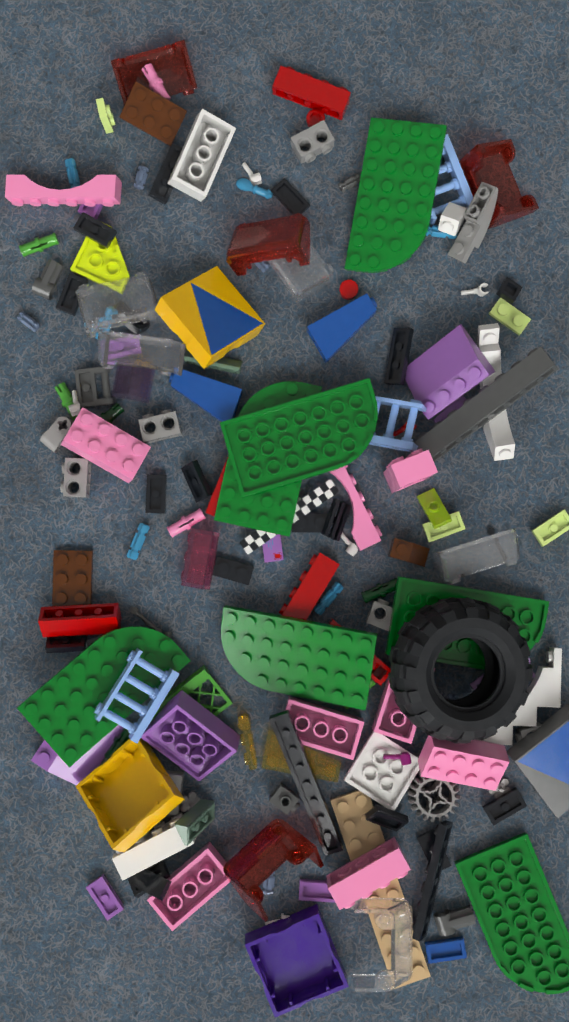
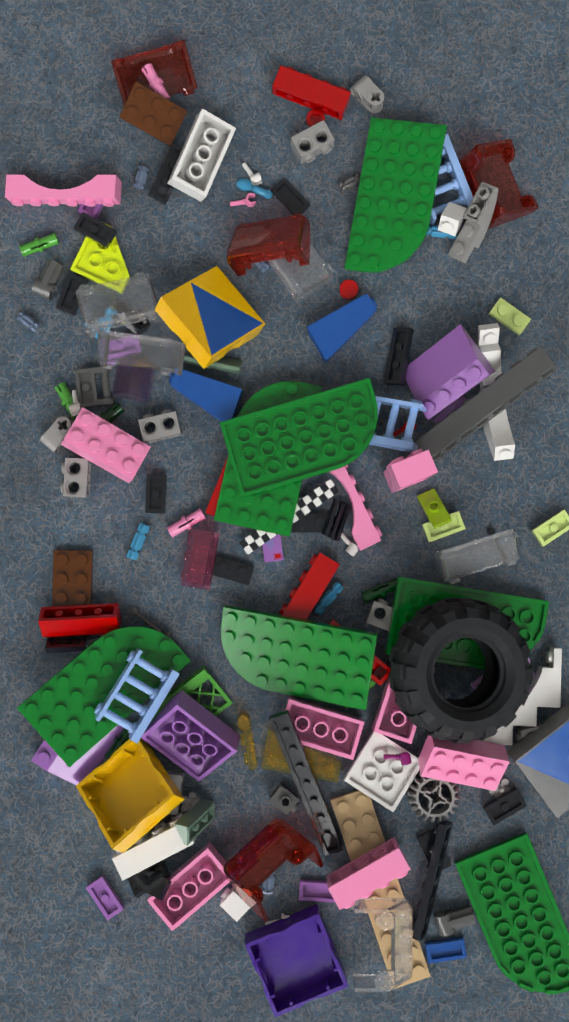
dark azure axle [65,158,80,189] -> none
yellowish green plate [96,98,116,134] -> none
black plate [181,460,212,503] -> none
black tile [365,804,409,832] -> none
reddish brown slope [388,538,430,567] -> none
white hand [461,283,489,297] -> none
black plate [496,277,522,304] -> none
none -> white brick [220,885,251,922]
none -> bright pink hand [230,193,256,207]
none -> light grey piece [350,75,384,114]

